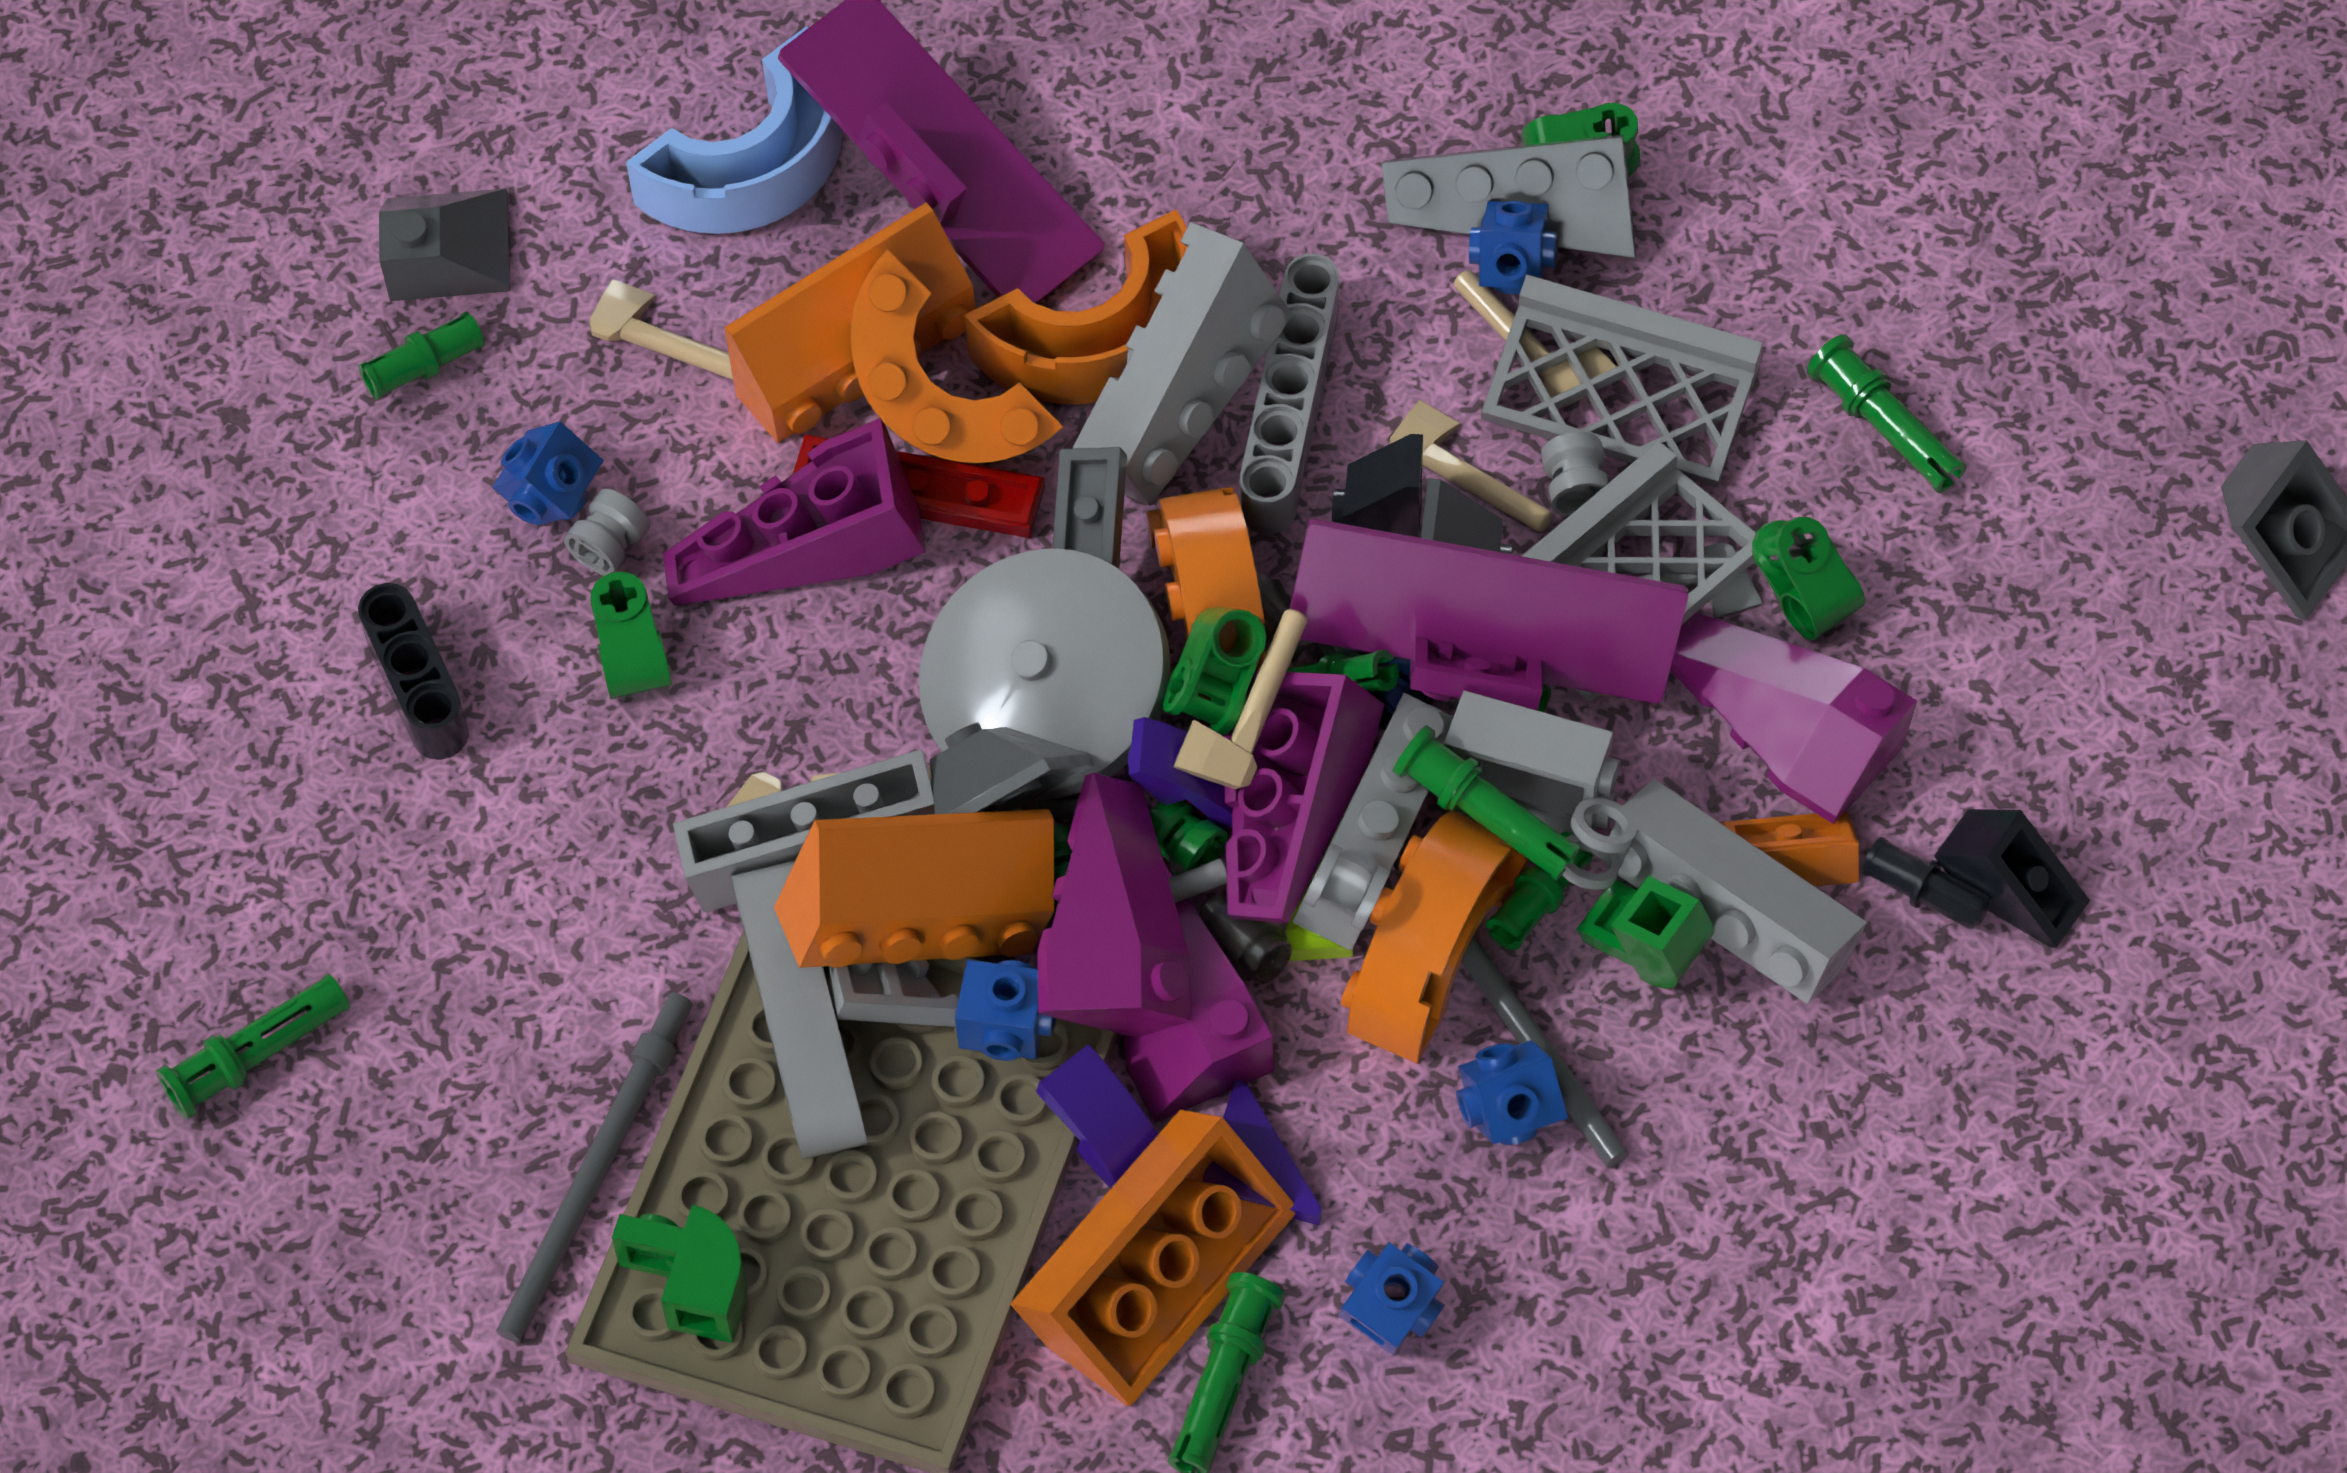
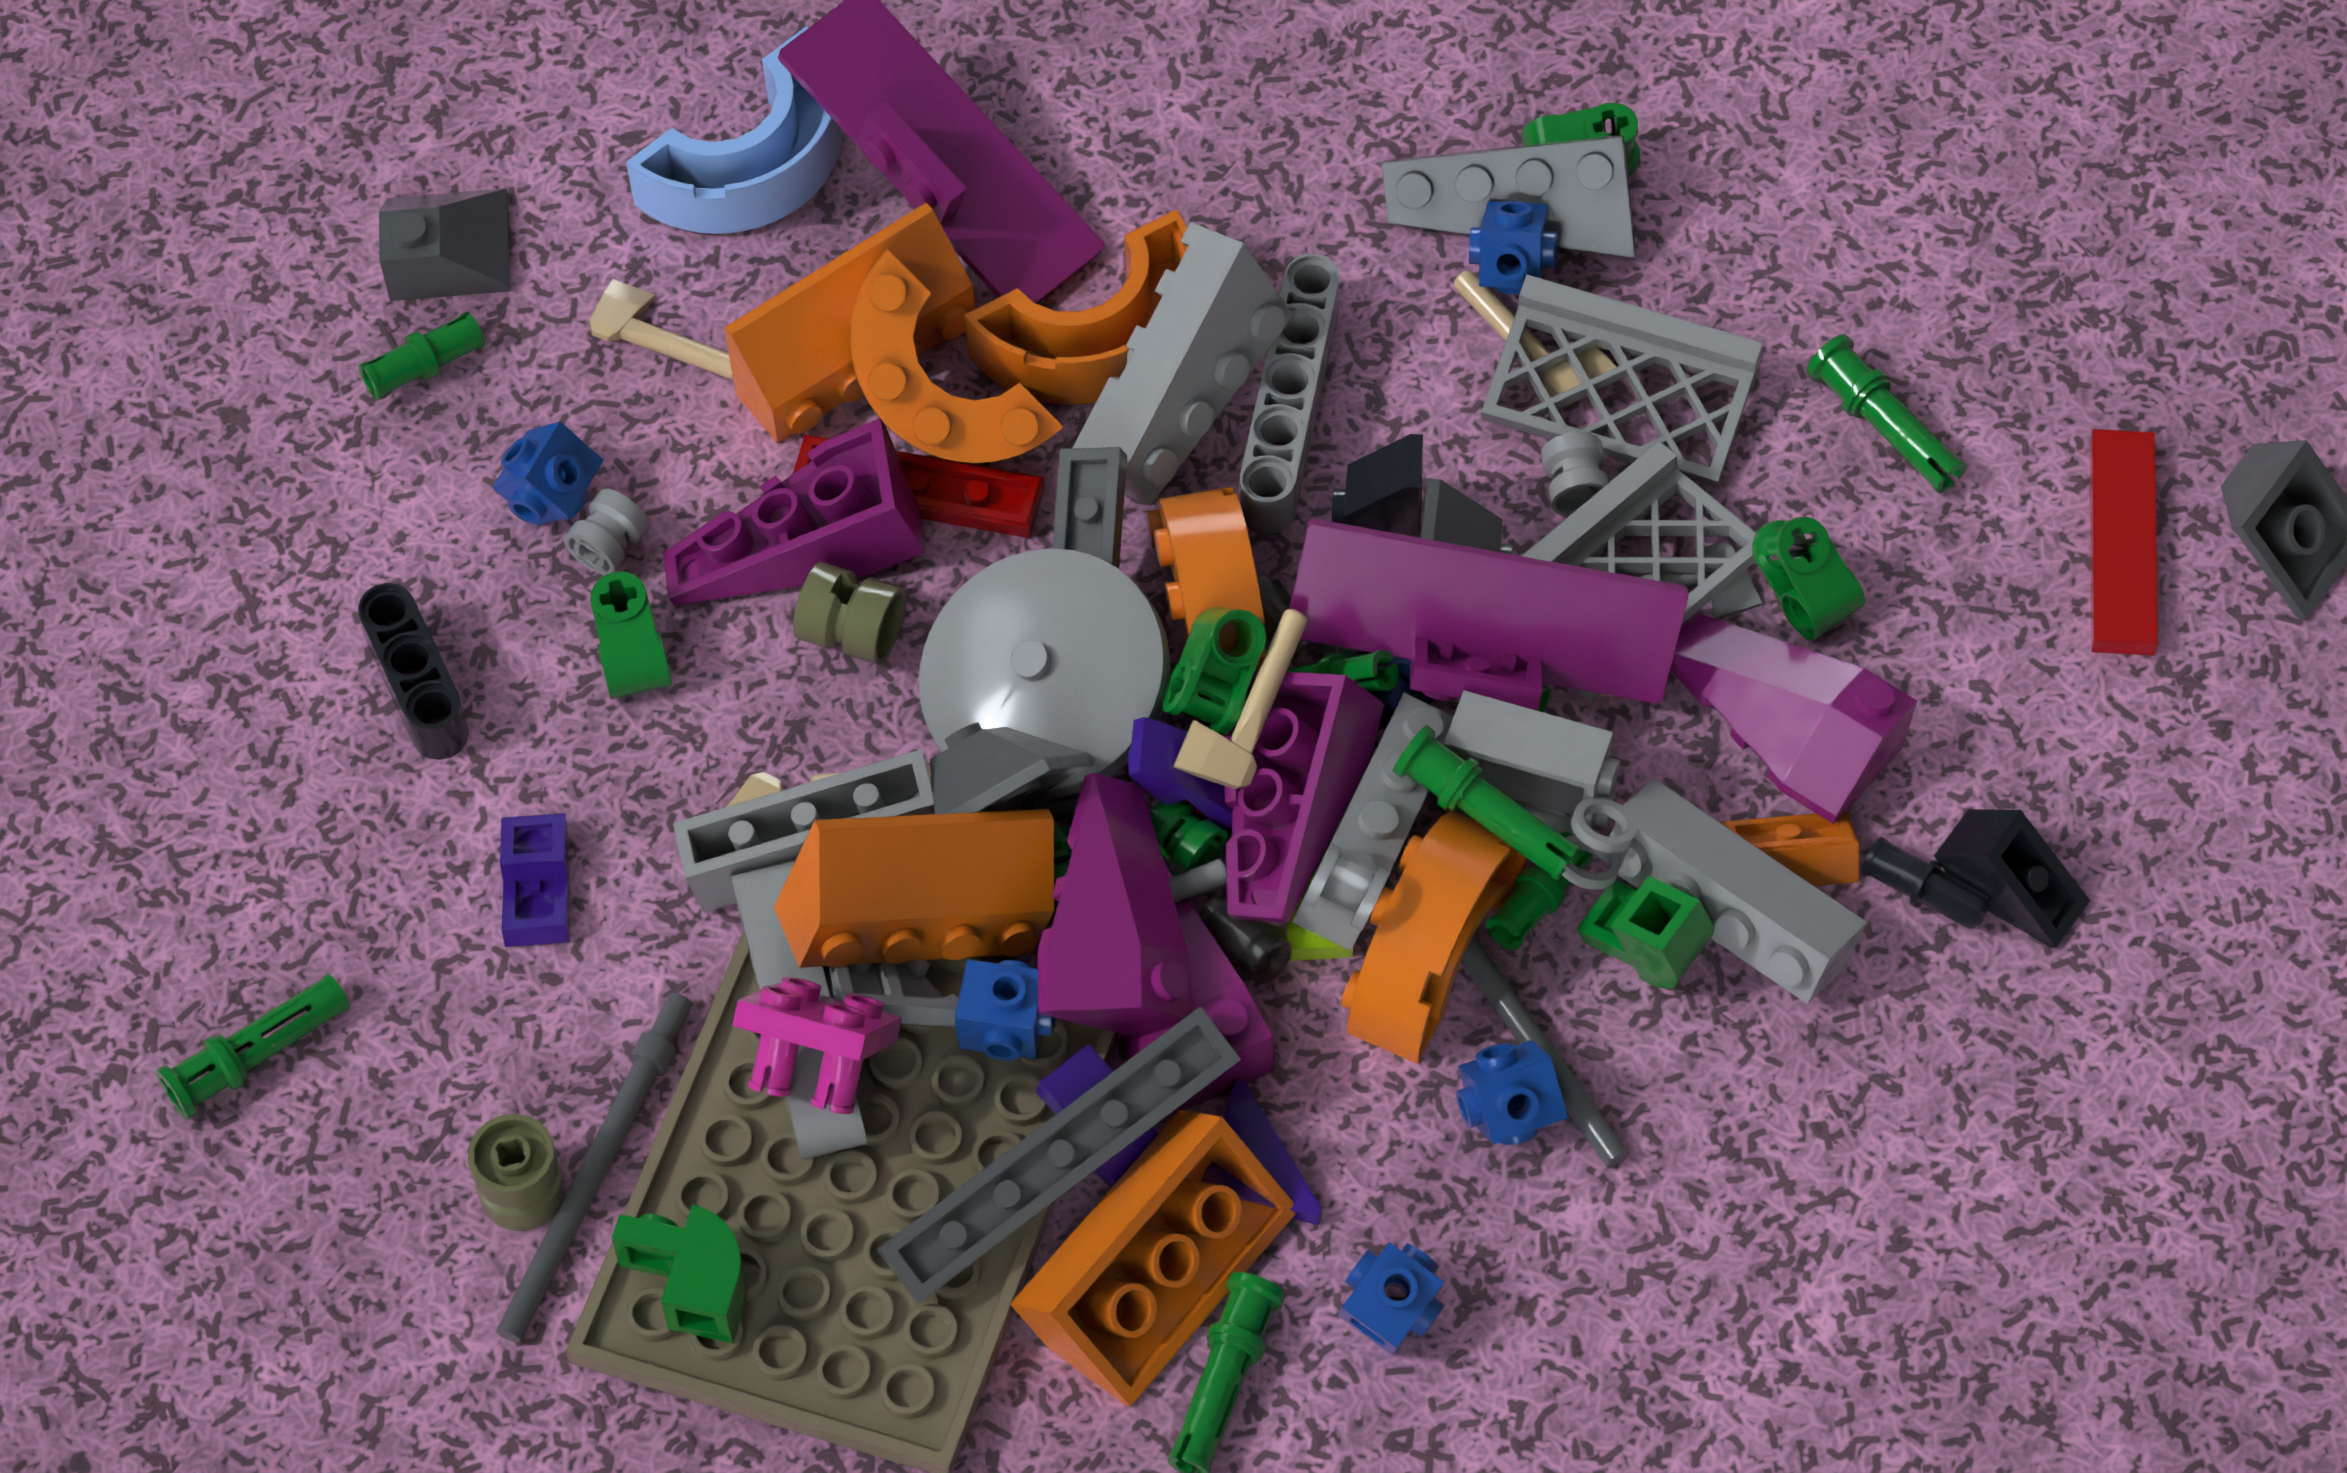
tan piece [1389,400,1552,532] -> none
none -> olive wheel [468,1114,565,1231]
none -> dark purple slope [500,813,570,947]
none -> dark pink plate [732,977,902,1114]
none -> olive wheel [793,561,907,665]
none -> dark grey plate [877,1006,1241,1304]
none -> red tile [2090,429,2158,656]

